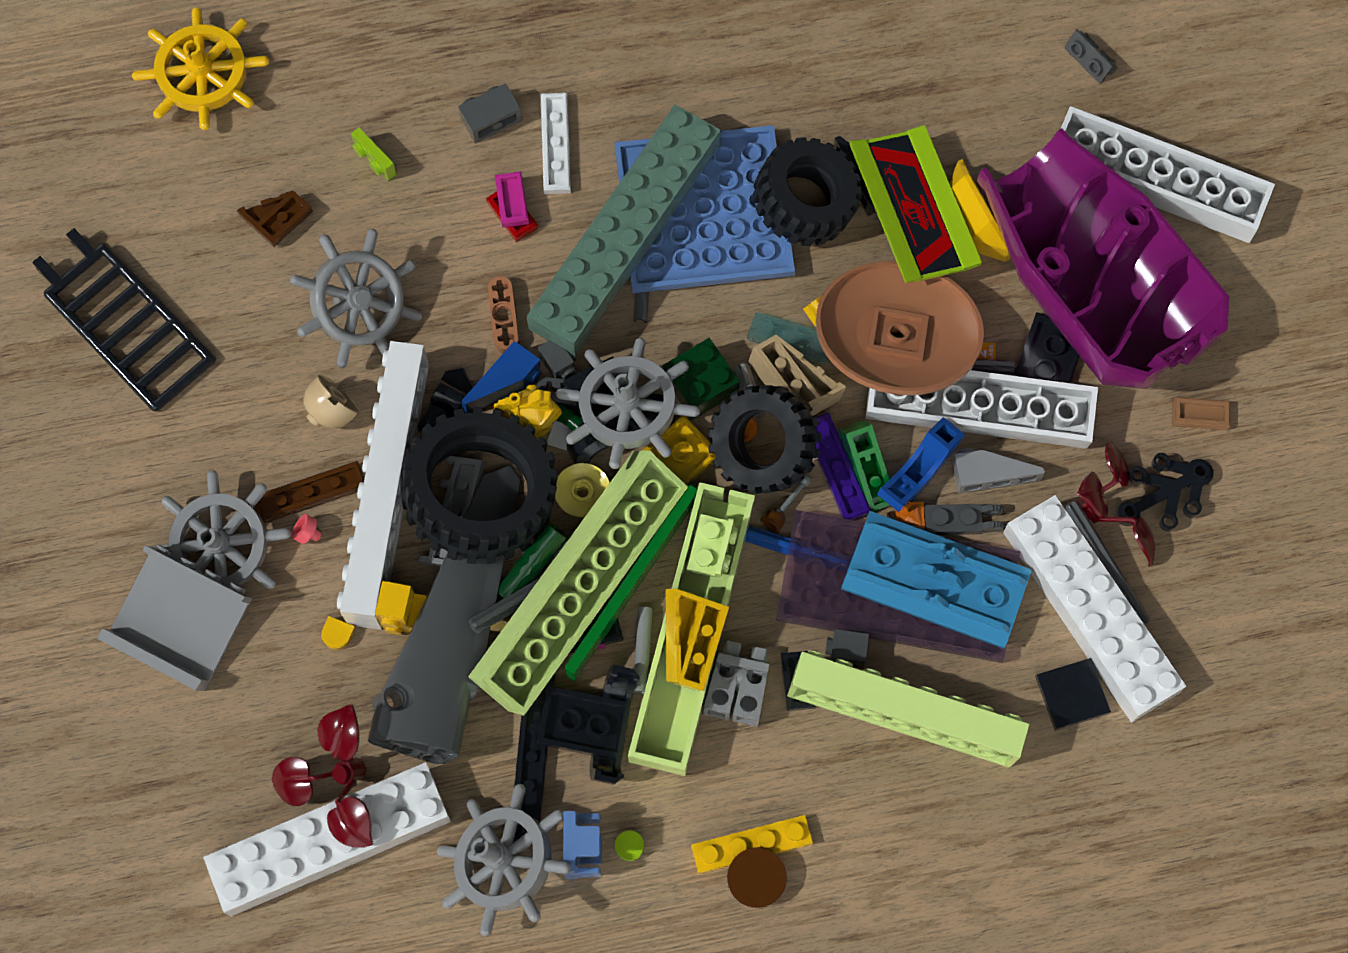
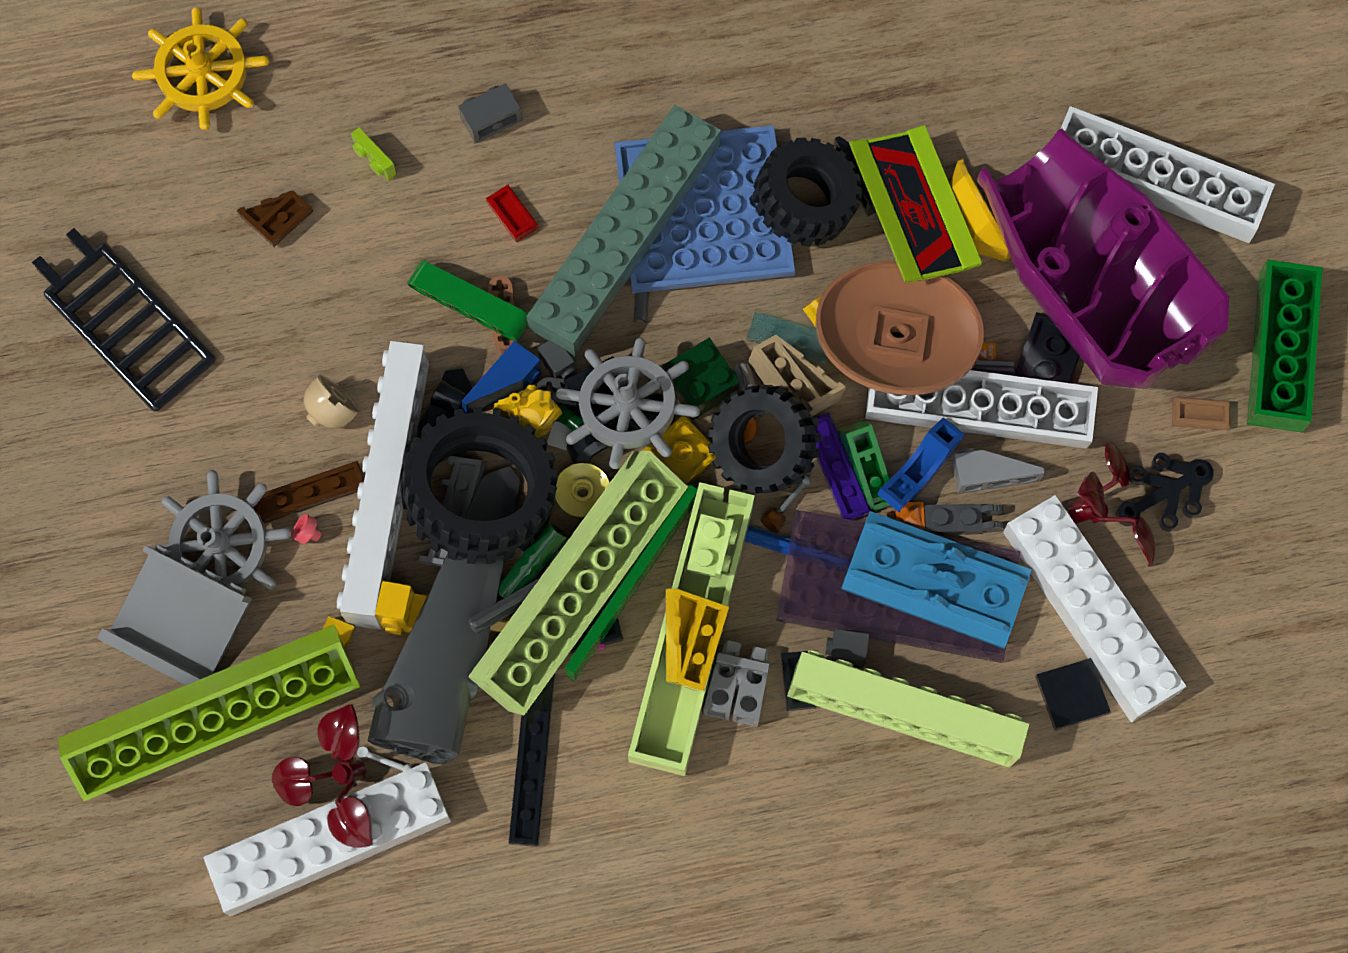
light grey piece [290,229,422,368] -> none
light grey piece [437,784,571,937] -> none
dark pink tile [495,171,529,228] -> none
black piece [535,665,640,785] -> none
white tile [541,93,571,194] -> none
medium blue panel [563,811,602,880] -> none
lime tile [615,830,644,862] -> none
light grey piece [633,607,653,694] -> none
yellow plate [691,815,813,875] -> none
reddish brown piece [727,847,787,908] -> none
dark grey hinge [1064,29,1118,84] -> none
dark grey axle [1064,501,1150,625] -> none
none -> lime brick [58,624,360,801]
none -> white hinge [357,747,413,772]
none -> green beam [407,260,528,342]
none -> green brick [1247,259,1323,433]

